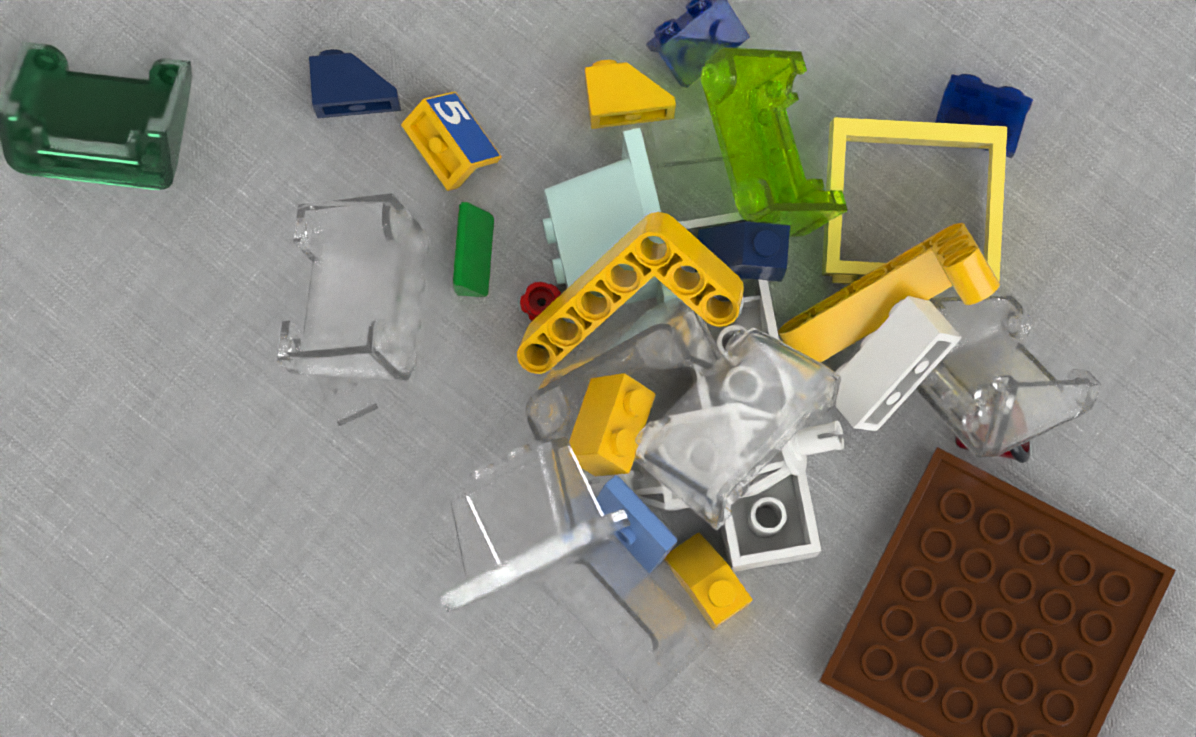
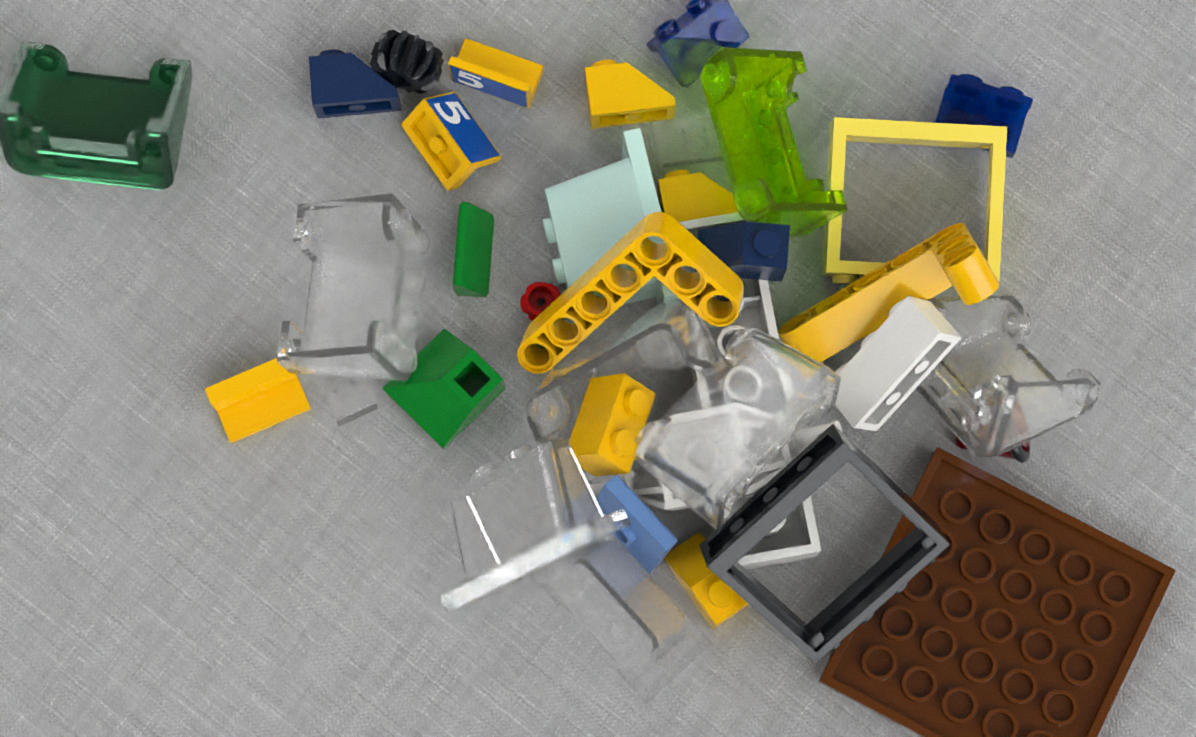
none -> yellow panel [205,354,311,444]
none -> black gear [370,30,444,94]
none -> green slope [382,328,505,450]
none -> yellow panel [448,38,544,108]
none -> yellow slope [657,170,751,222]
none -> black window [699,424,950,663]

